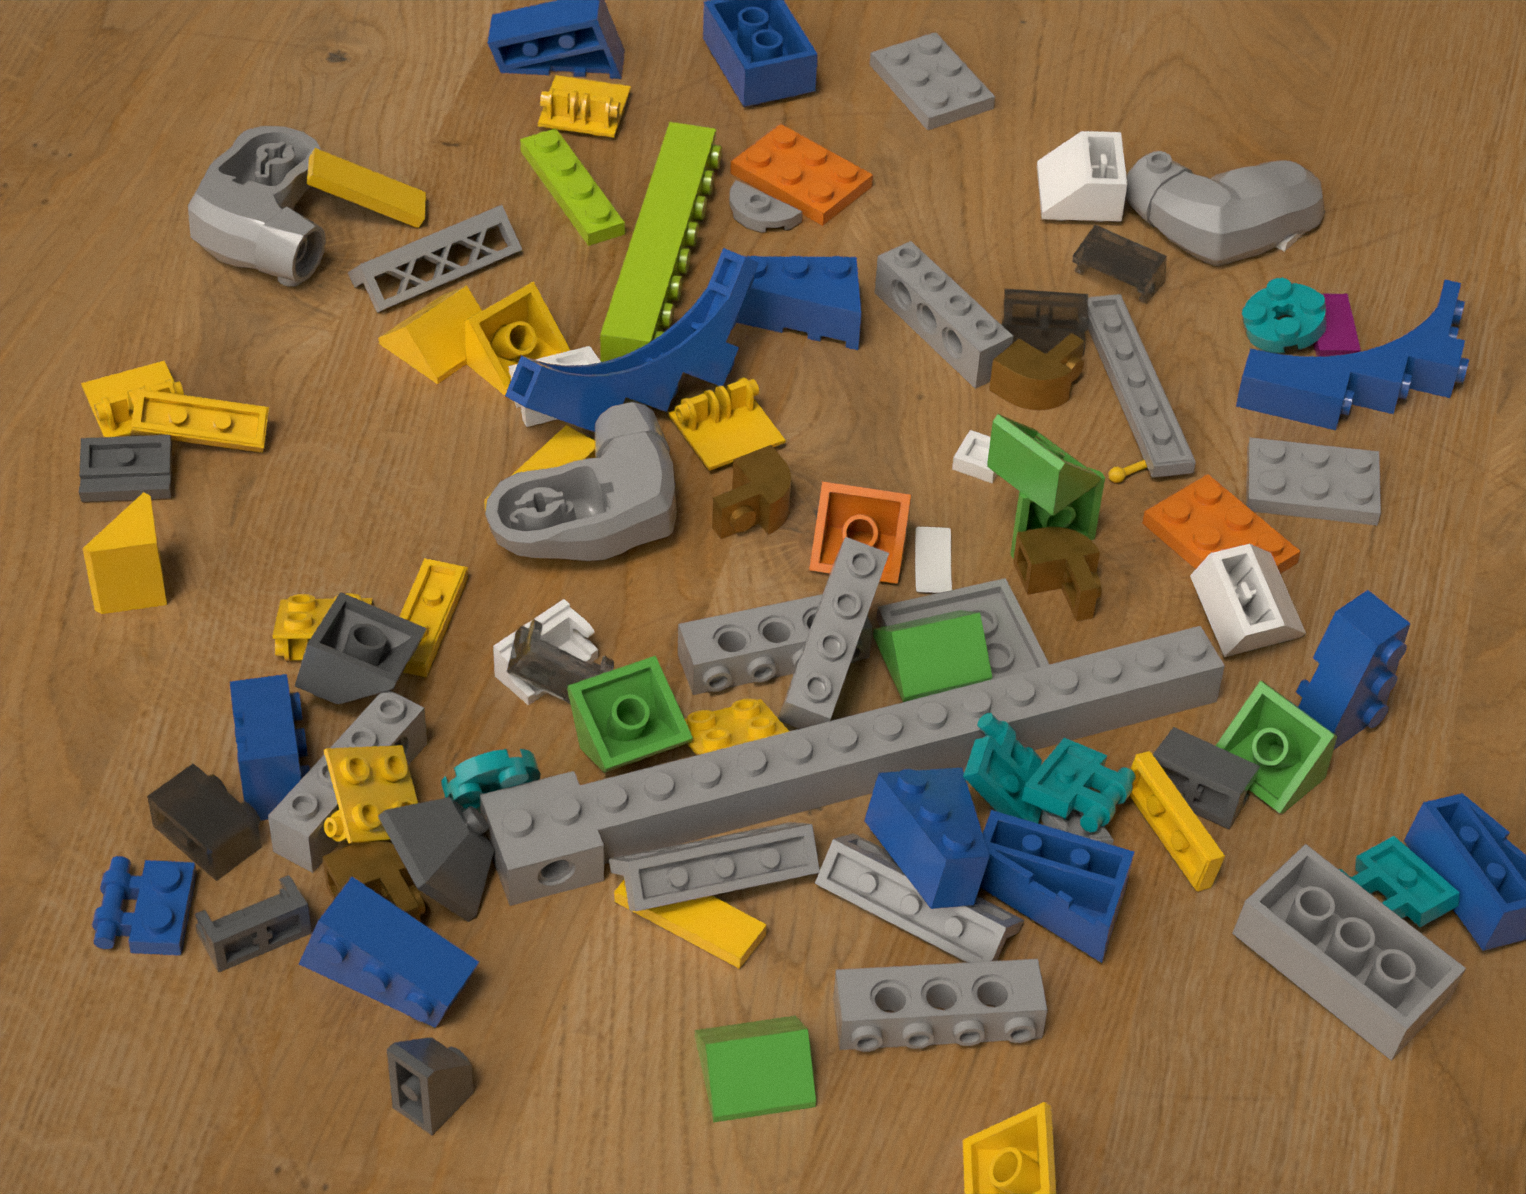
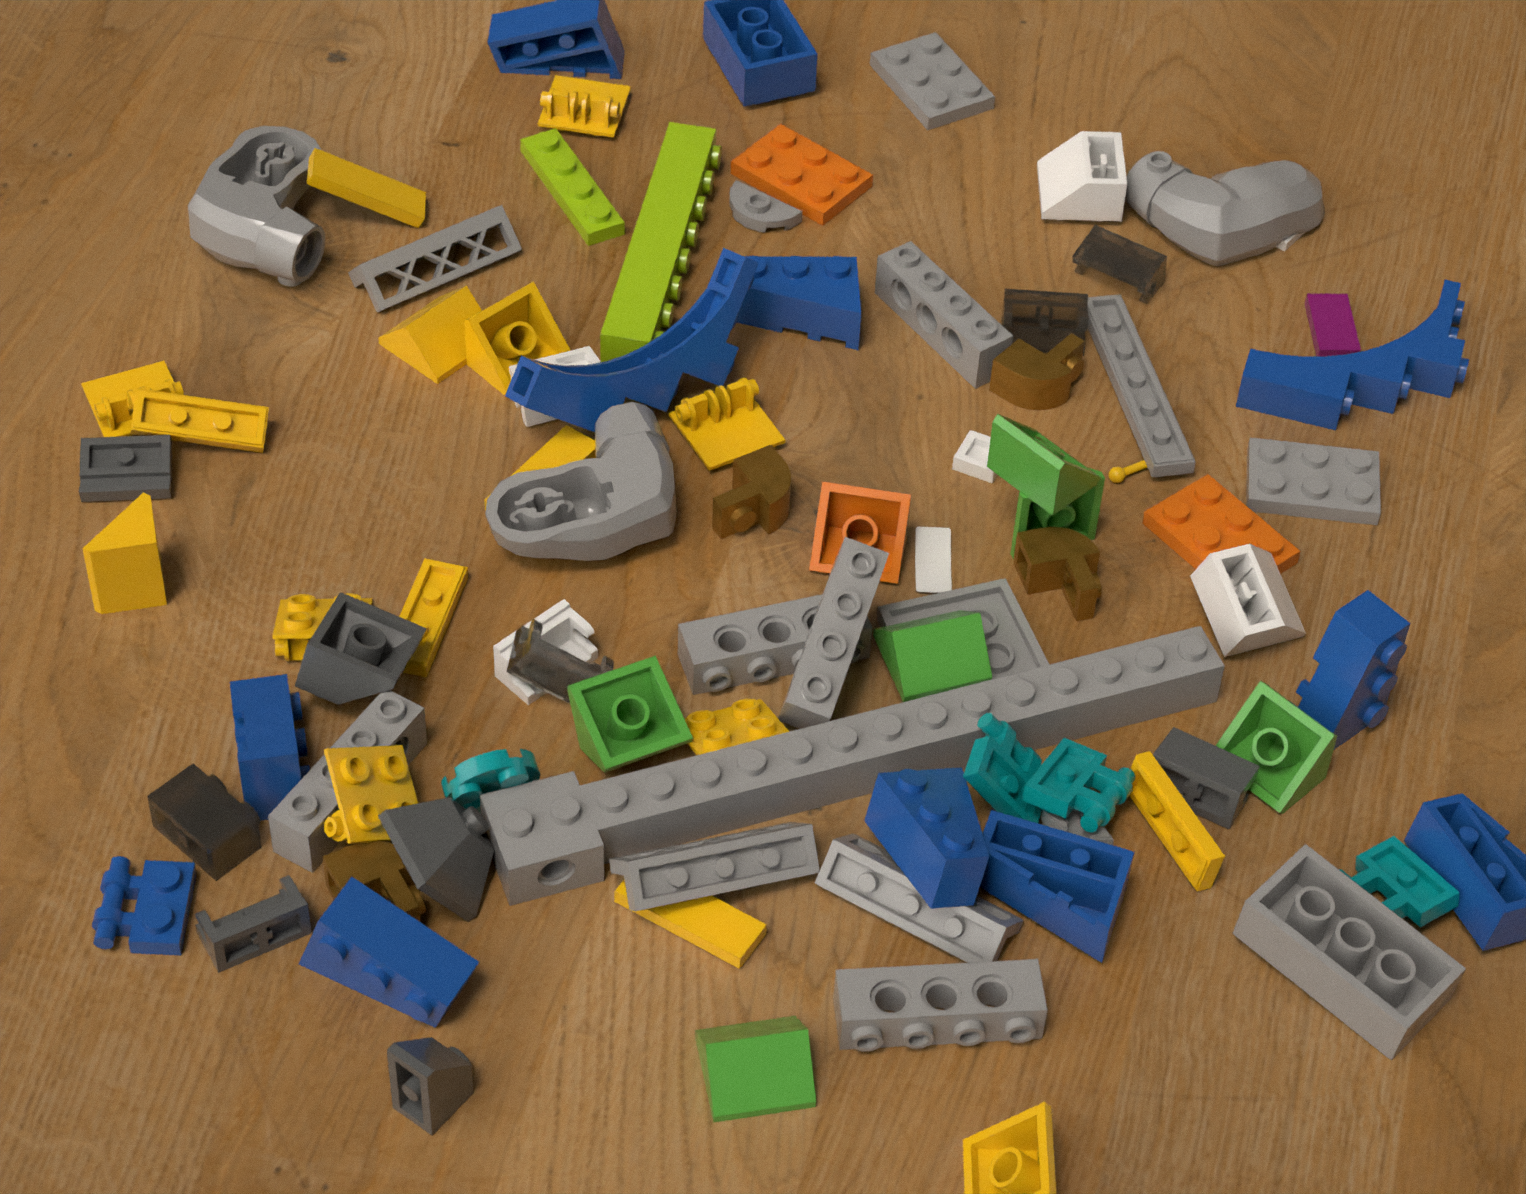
teal plate [1242,278,1327,353] -> none

